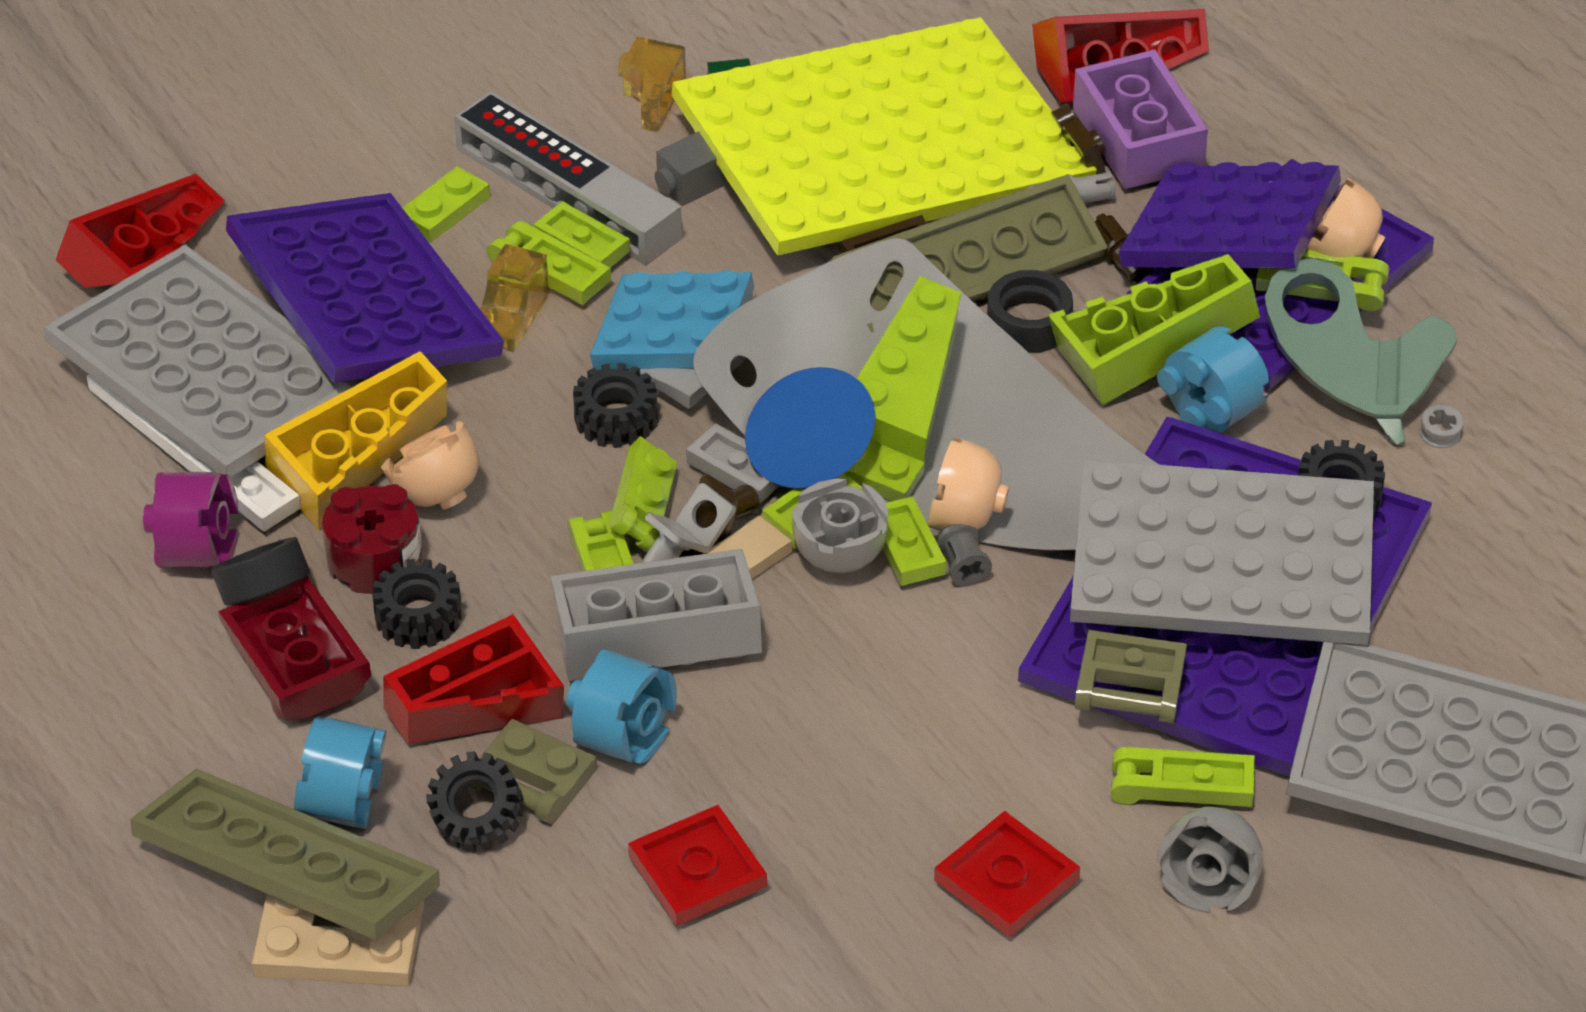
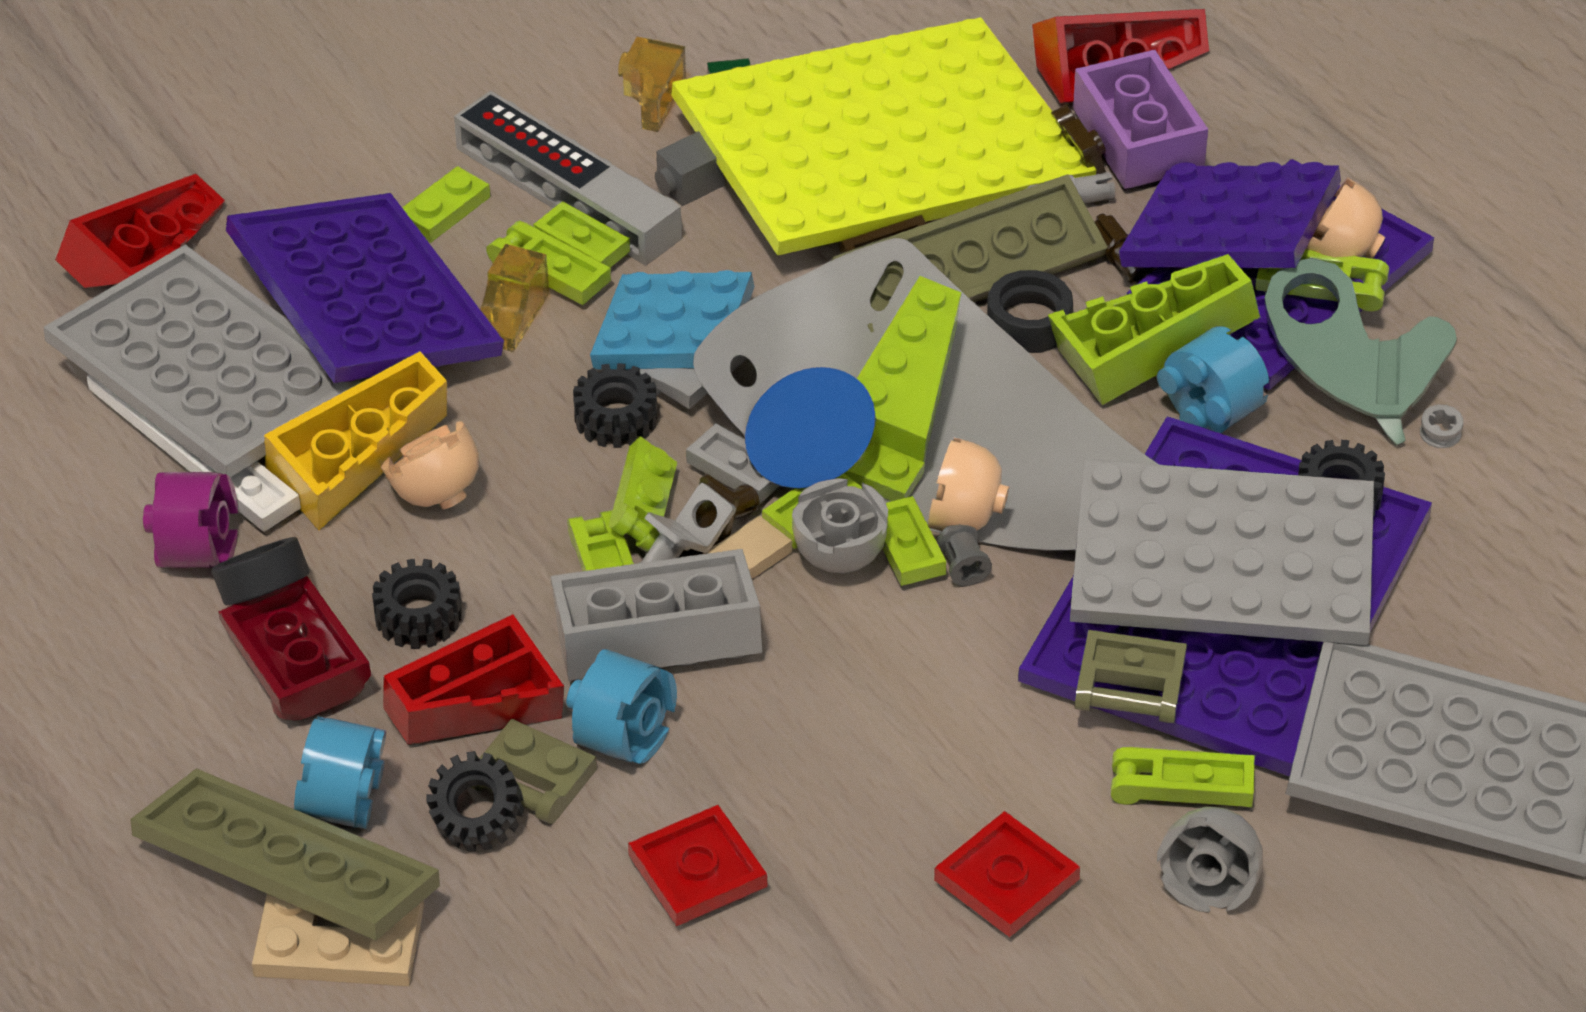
dark red brick [322,484,422,594] -> none

